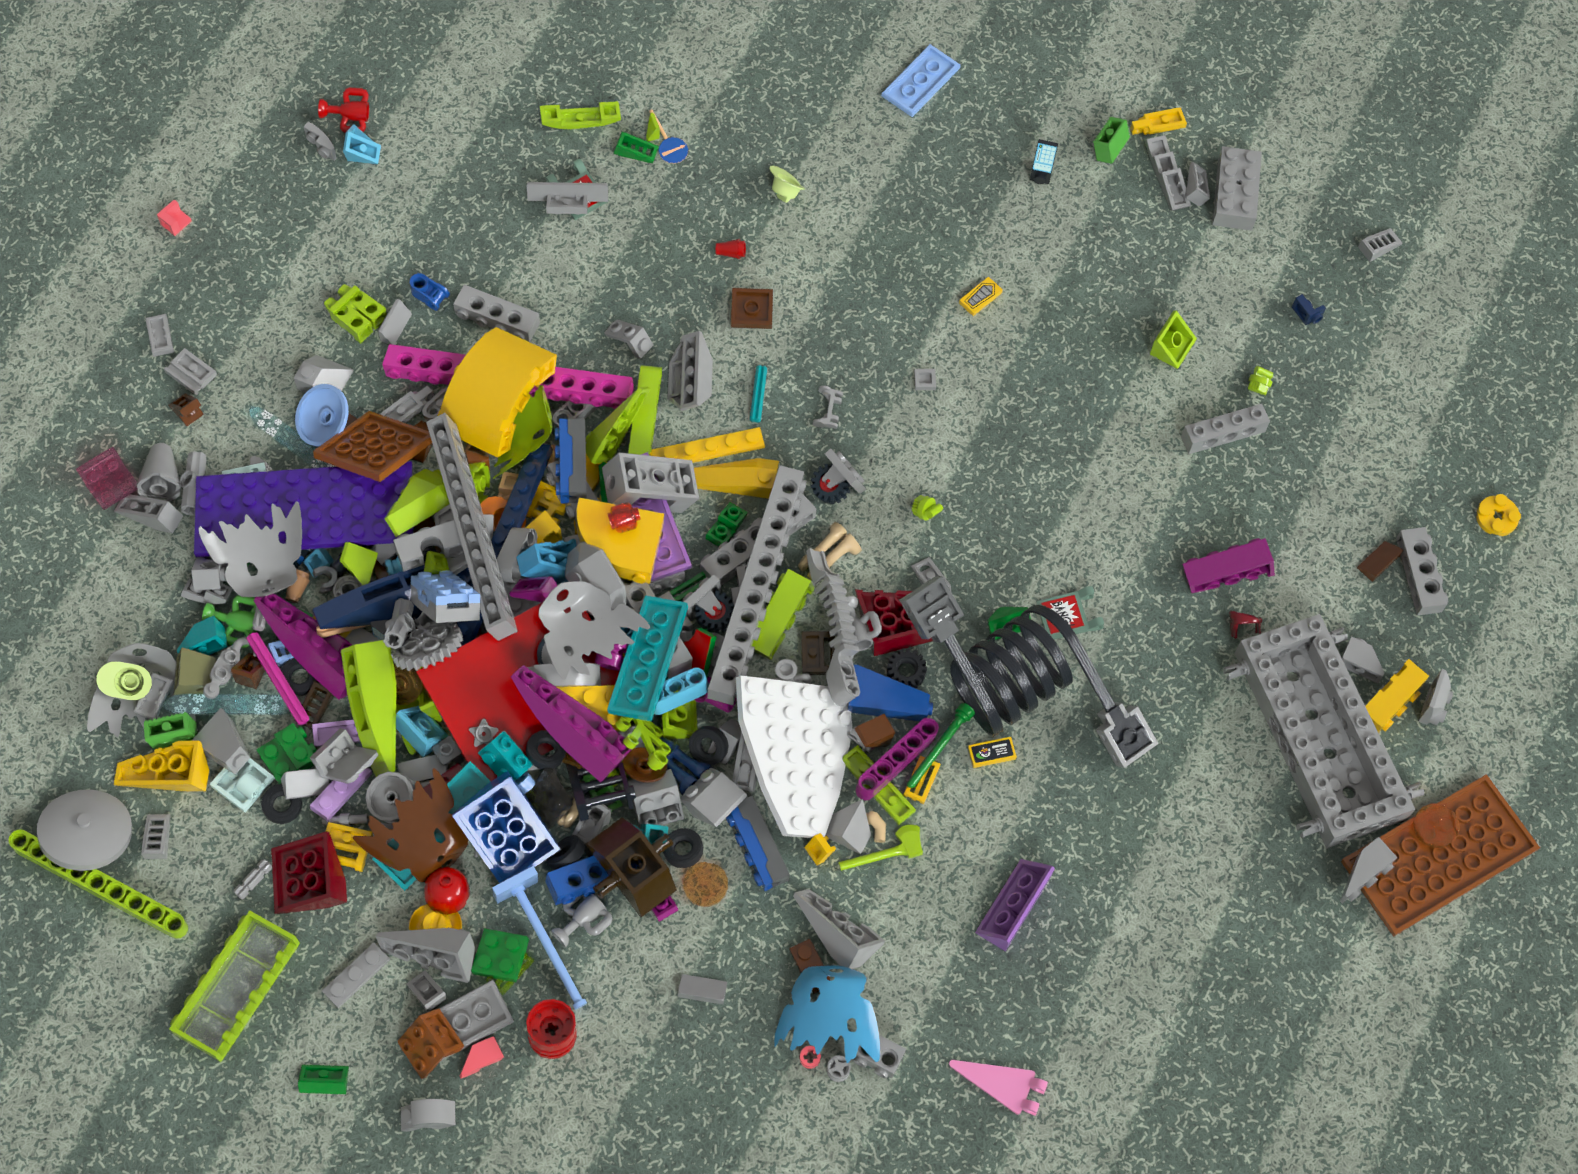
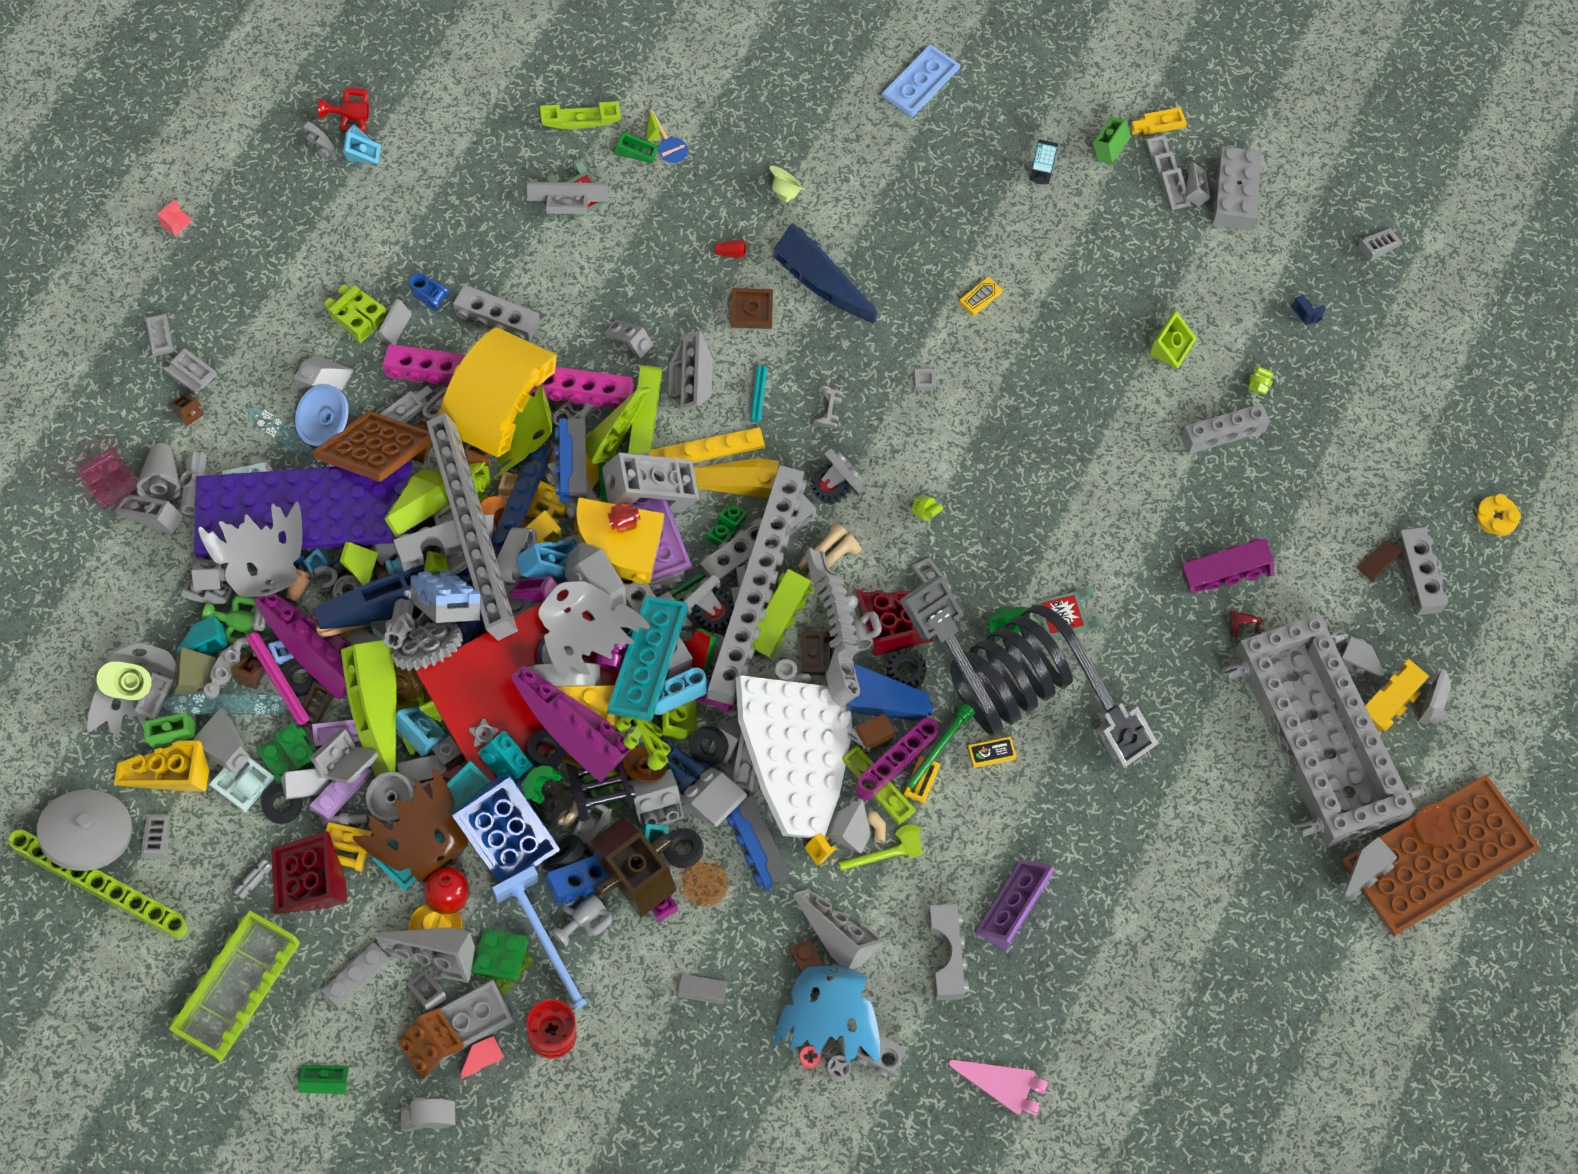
none -> green piece [523,766,562,804]
none -> dark blue wedge [774,223,877,323]
none -> light grey arch [928,904,969,1001]

